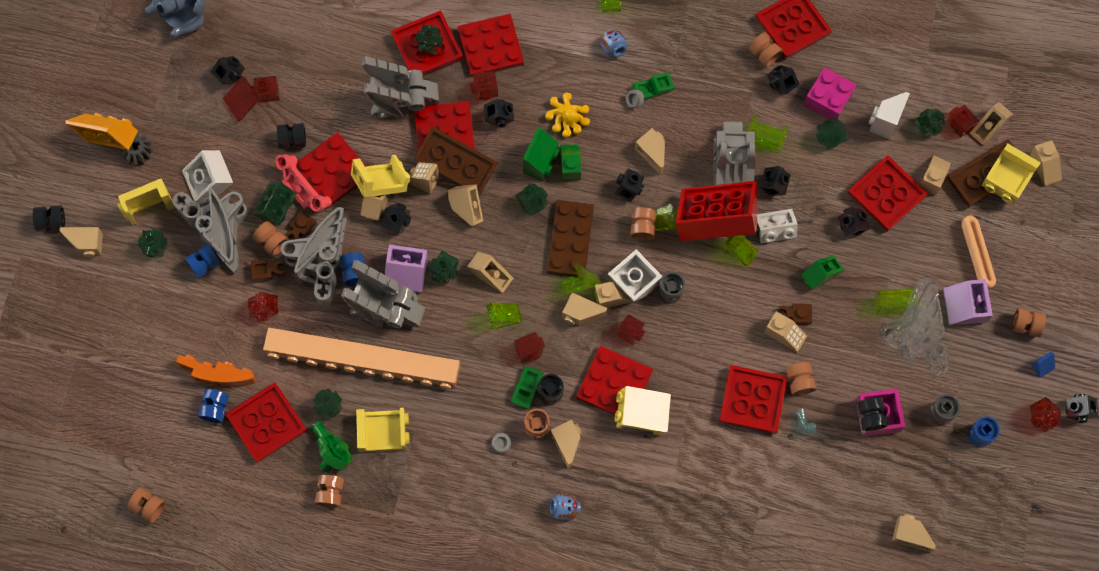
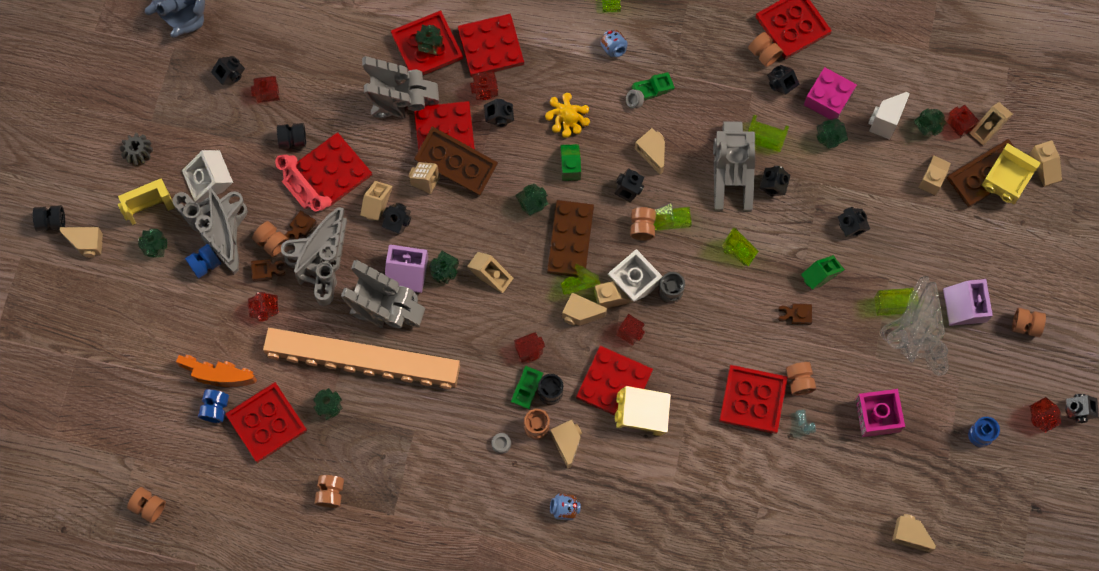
light orange slope [65,113,138,150] -> none
clear red piece [223,76,260,121] -> none
clear green brick [253,181,297,226] -> none
green pin [311,421,352,473] -> none
blue wheel [339,253,365,286] -> none
light yellow panel [351,155,410,198] -> none
light yellow panel [356,408,410,453] -> none
tan slope [448,184,483,226] -> none
clear neon green slope [486,302,522,329] -> none
green slope [523,127,560,181] -> none
red slope [676,181,757,241] -> none
white bracket [757,209,798,243] -> none
tan slope [764,311,807,352] -> none
red plate [847,155,928,232] -> none
black wheel [857,397,889,431] -> none
dark grey wheel [929,394,960,425] -> none
light nougat piece [961,215,996,289] -> none
blue slope [1032,352,1055,377] -> none

